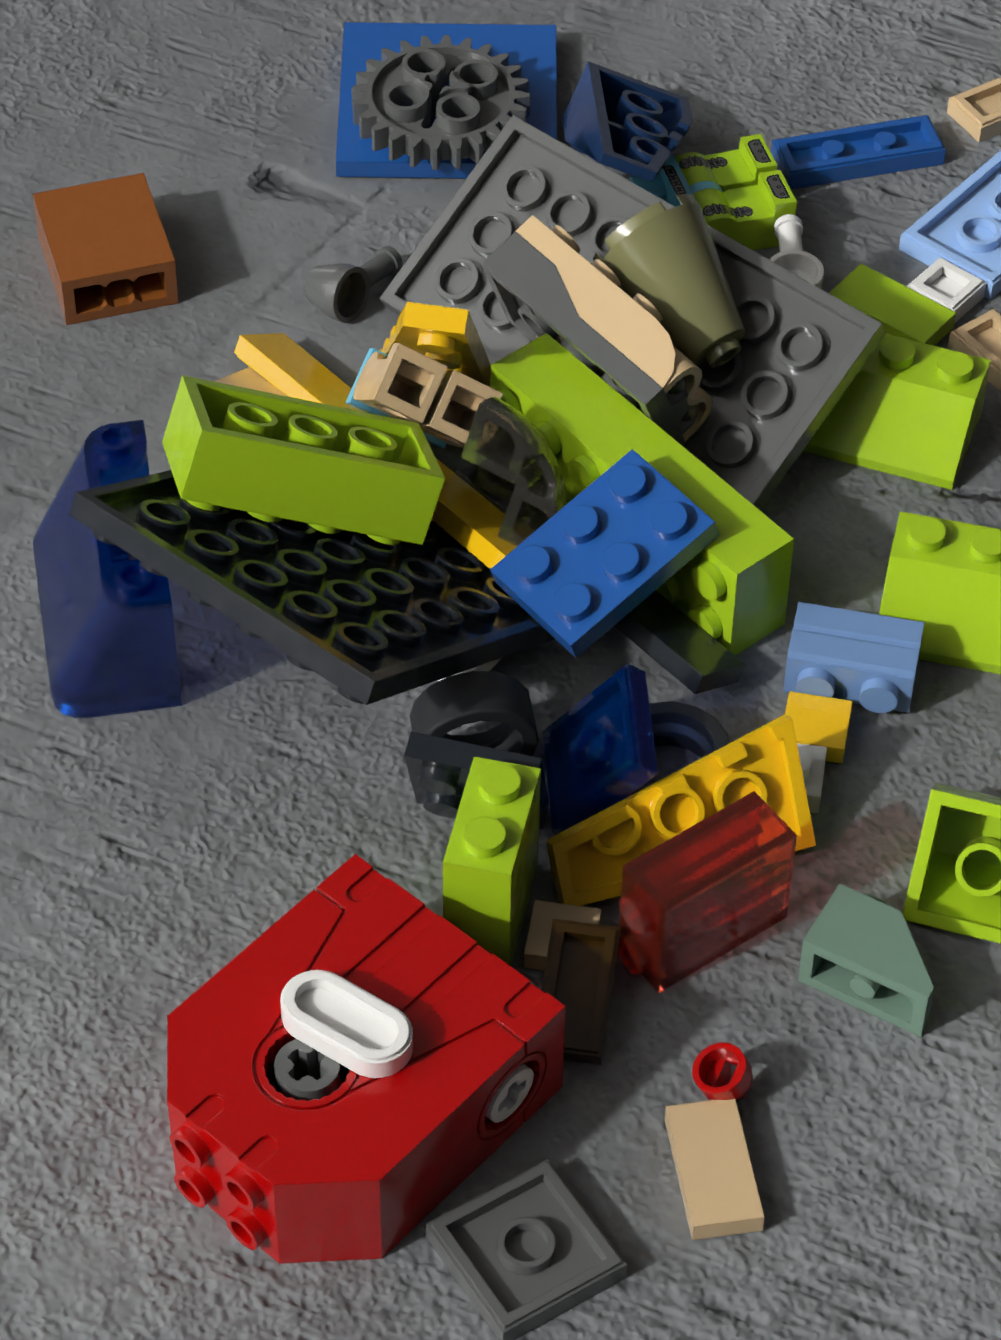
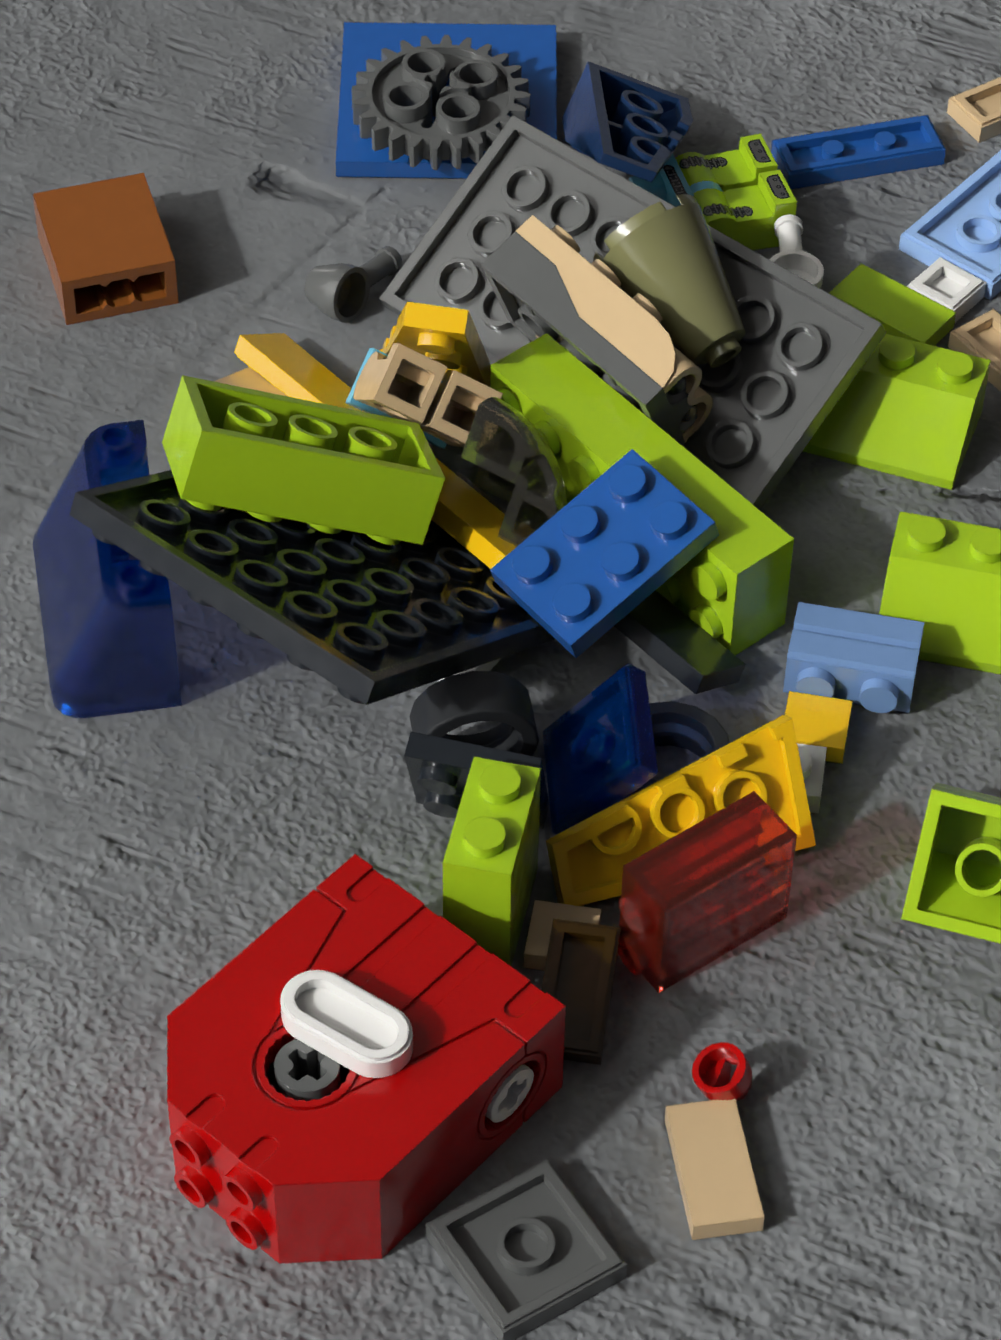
sand green slope [798,883,934,1037] -> none

